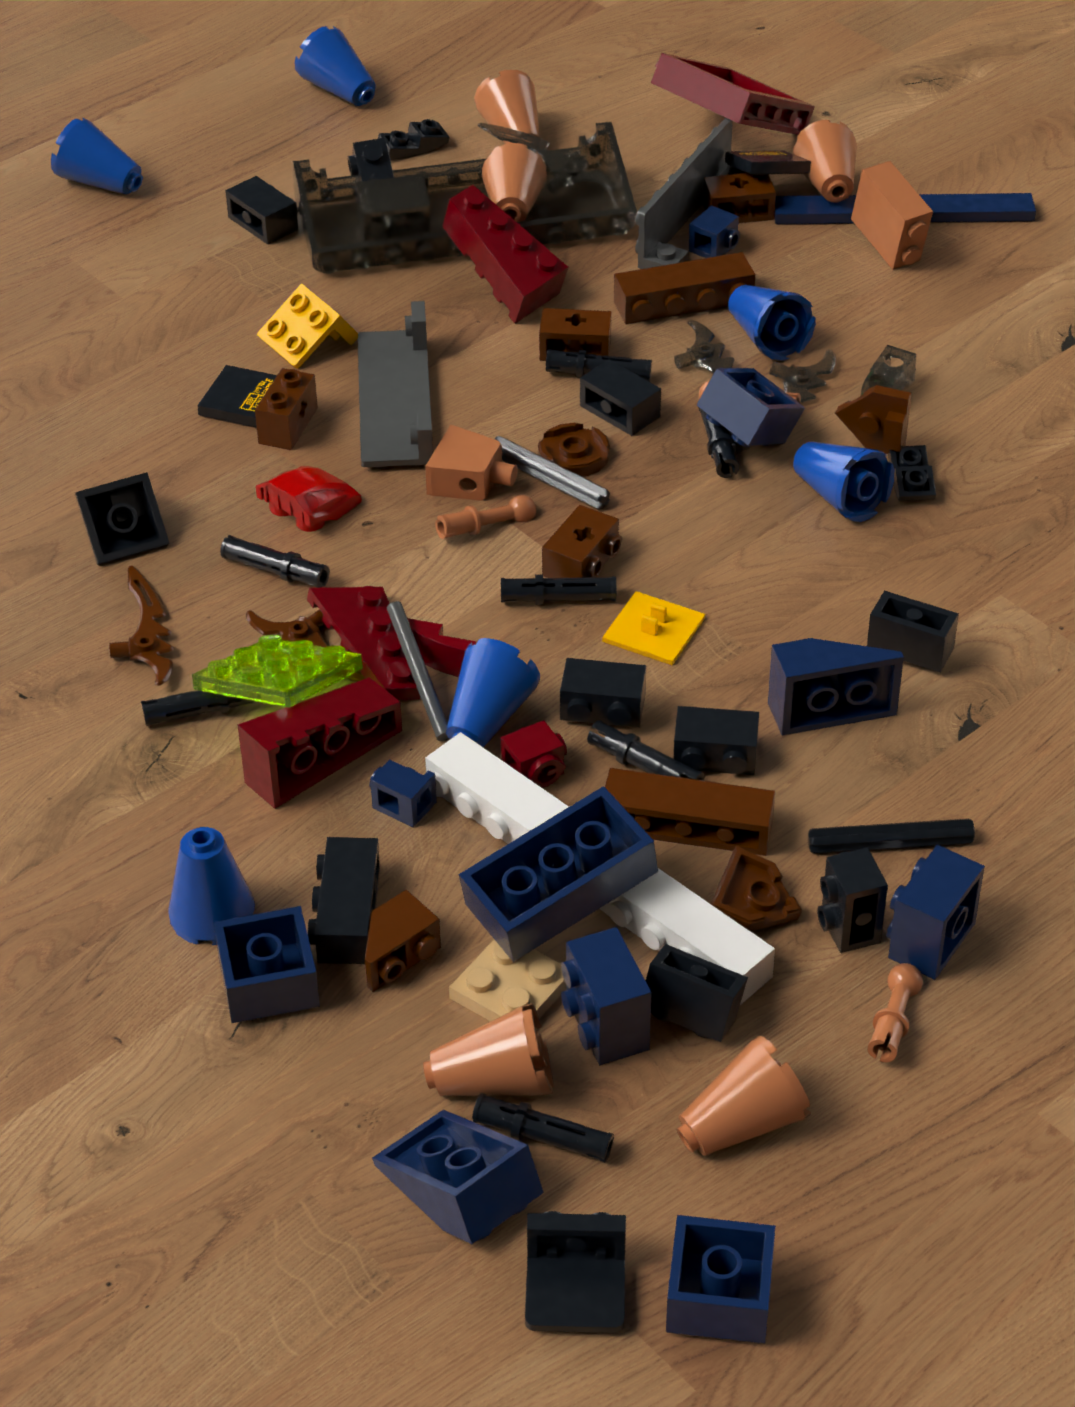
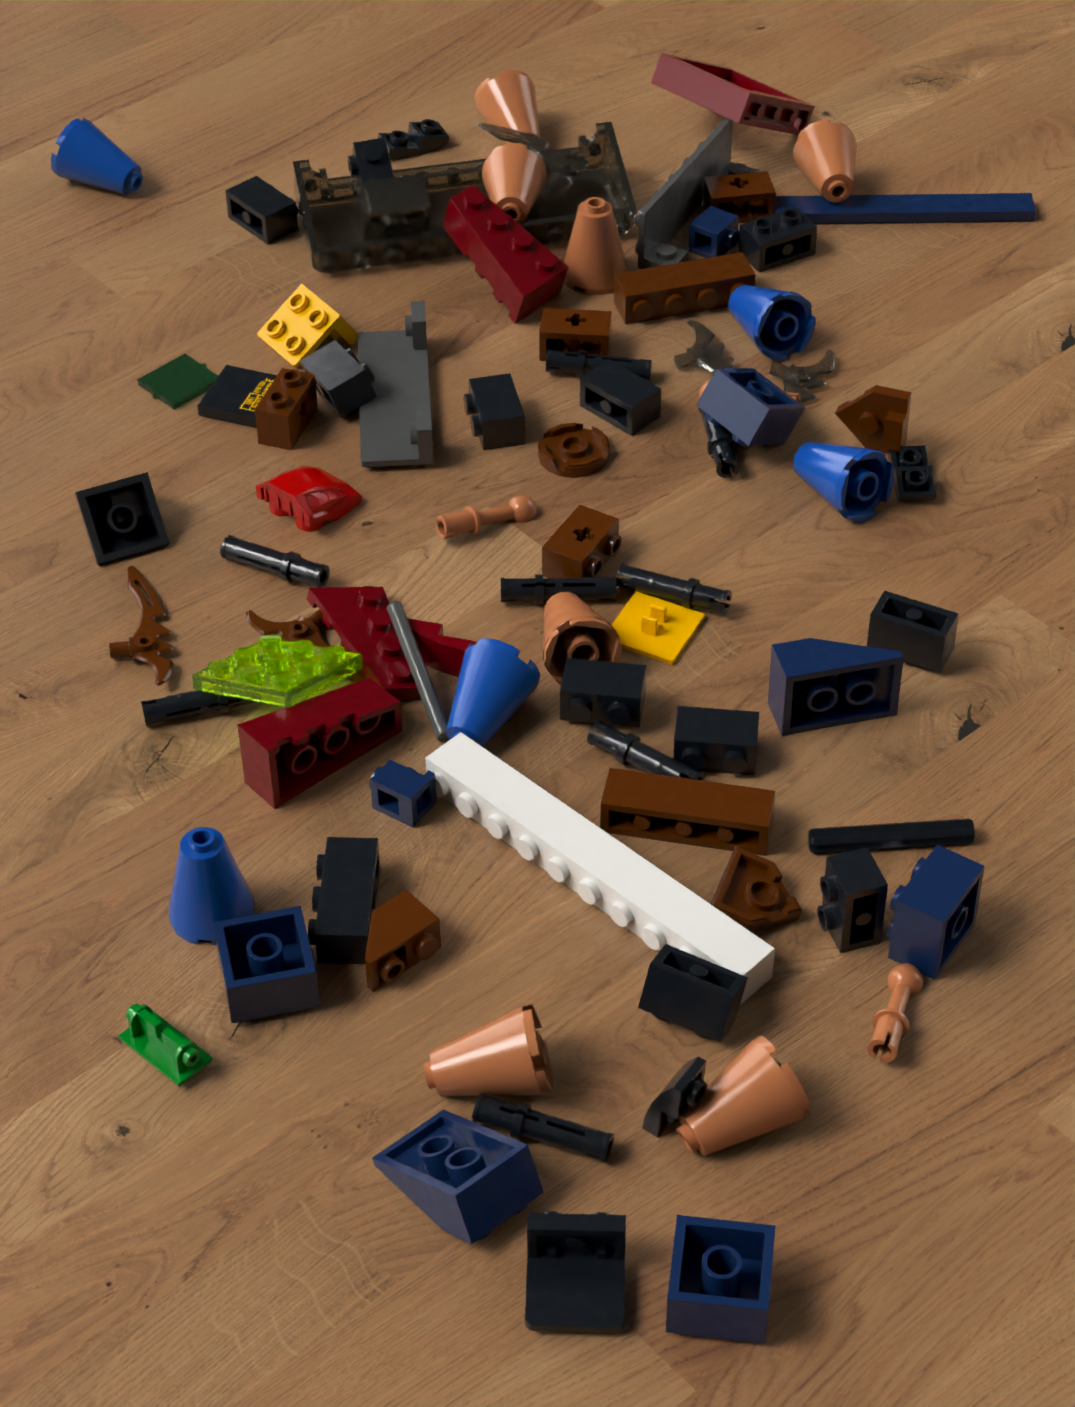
blue cone [294,26,376,106] -> none
nougat torso [425,425,518,501] -> none
tan plate [449,940,566,1021] -> none
dark blue brick [458,786,658,962] -> none
axle [495,436,610,509] -> none
dark red brick [501,720,567,788] -> none
dark blue brick [561,927,651,1066] -> none
black tile [725,150,811,175] -> none
nougat brick [851,161,933,270] -> none
clear smoke leg [860,345,917,396] -> none
none -> green hinge [118,1003,213,1087]
none -> clear green piece [137,354,218,410]
none -> black brick [300,340,377,418]
none -> black brick [463,373,525,450]
none -> nougat cone [543,592,622,685]
none -> nougat cone [564,197,628,295]
none -> black pin [616,563,732,615]
none -> black slope [642,1056,707,1137]
none -> black brick [738,207,817,272]

